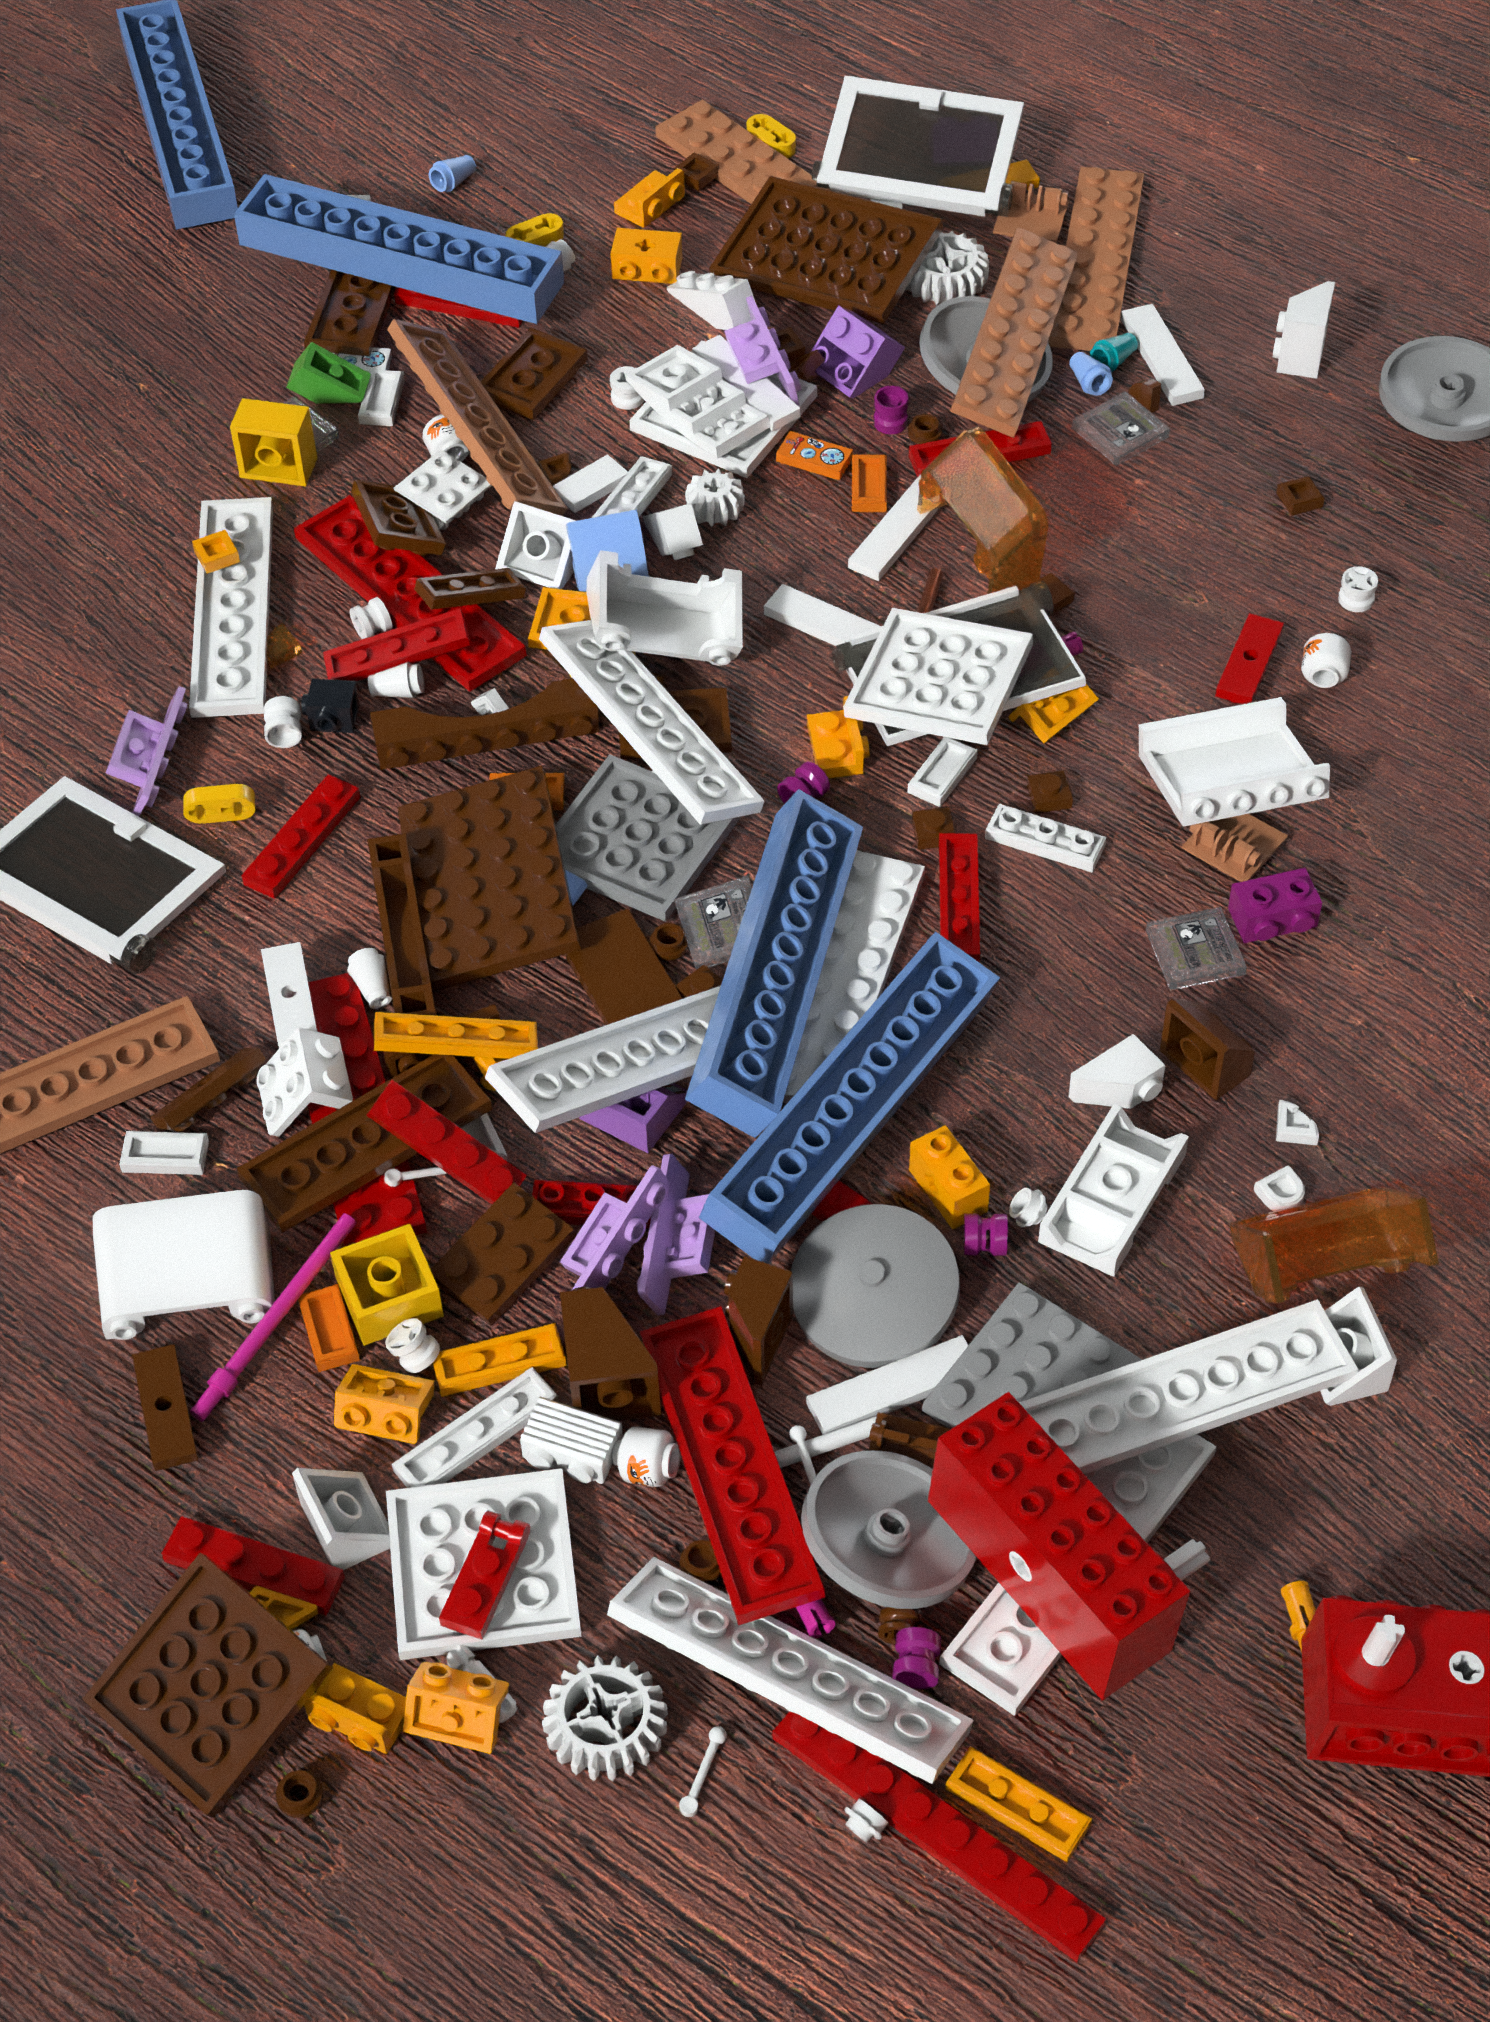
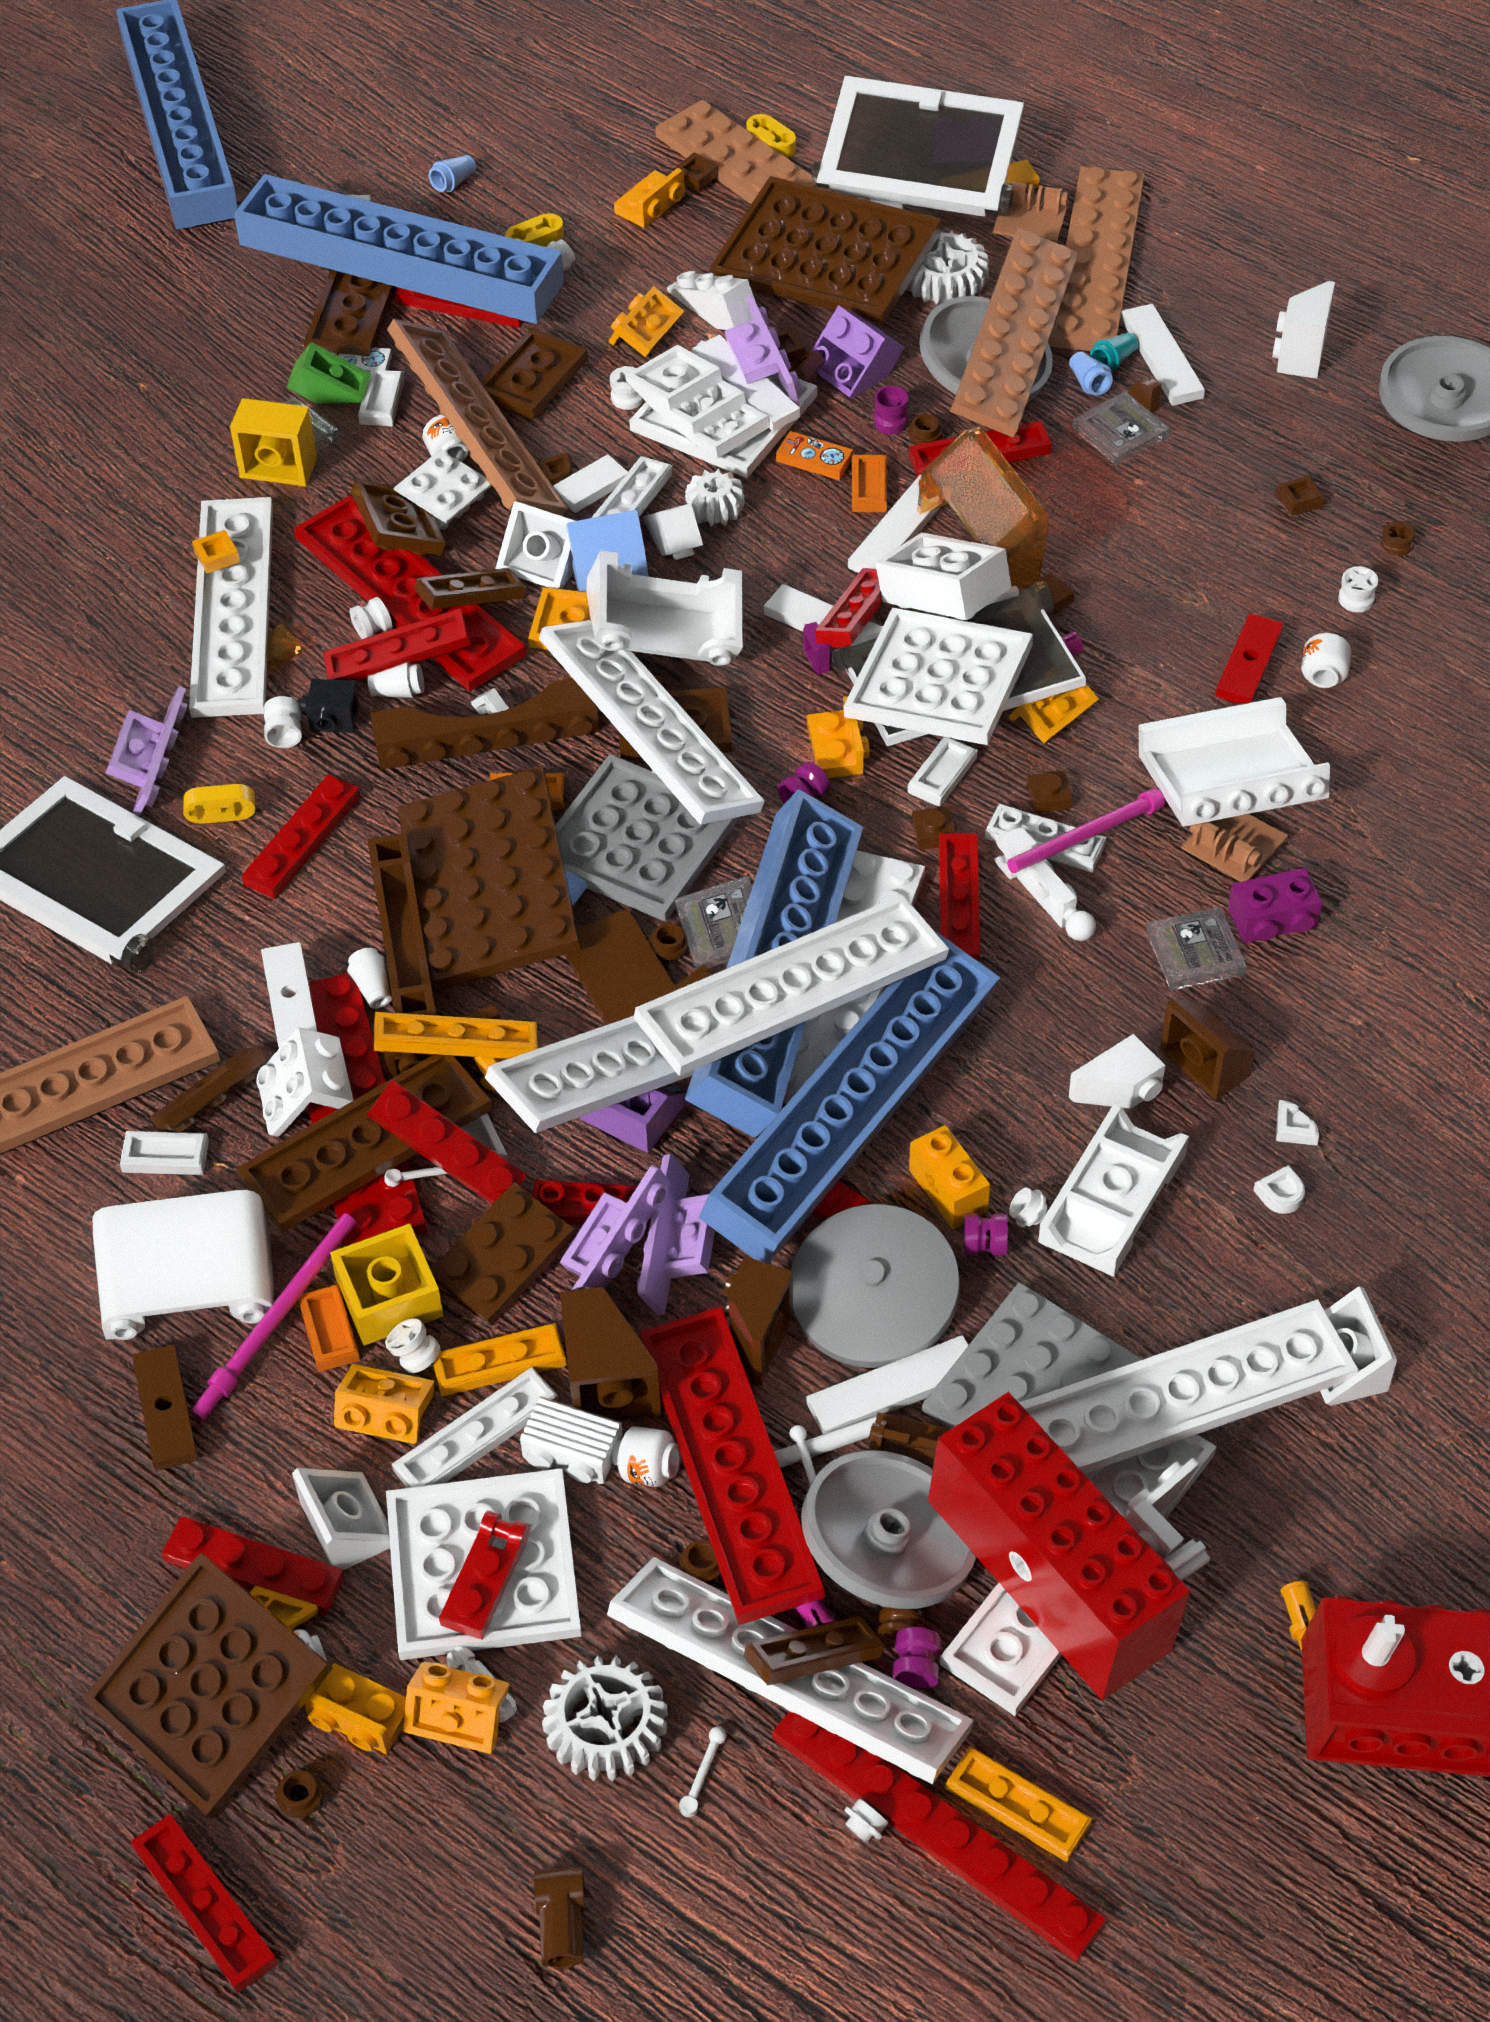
light orange brick [610,228,683,284] -> none
clear orange windscreen [1229,1187,1439,1304] -> none
none -> red plate [130,1814,278,1994]
none -> reddish brown piece [534,1867,585,1969]
none -> light orange bracket [608,286,684,357]
none -> white plate [634,895,949,1076]
none -> reddish brown tile [744,1616,885,1686]
none -> magenta tile [803,622,830,675]
none -> red plate [815,568,883,648]
none -> white brick [875,532,1011,620]
none -> white plate [995,827,1096,941]
none -> dark pink bar [1007,788,1167,873]
none -> white bracket [1122,1458,1199,1559]
none -> reddish brown bush [1382,522,1415,556]

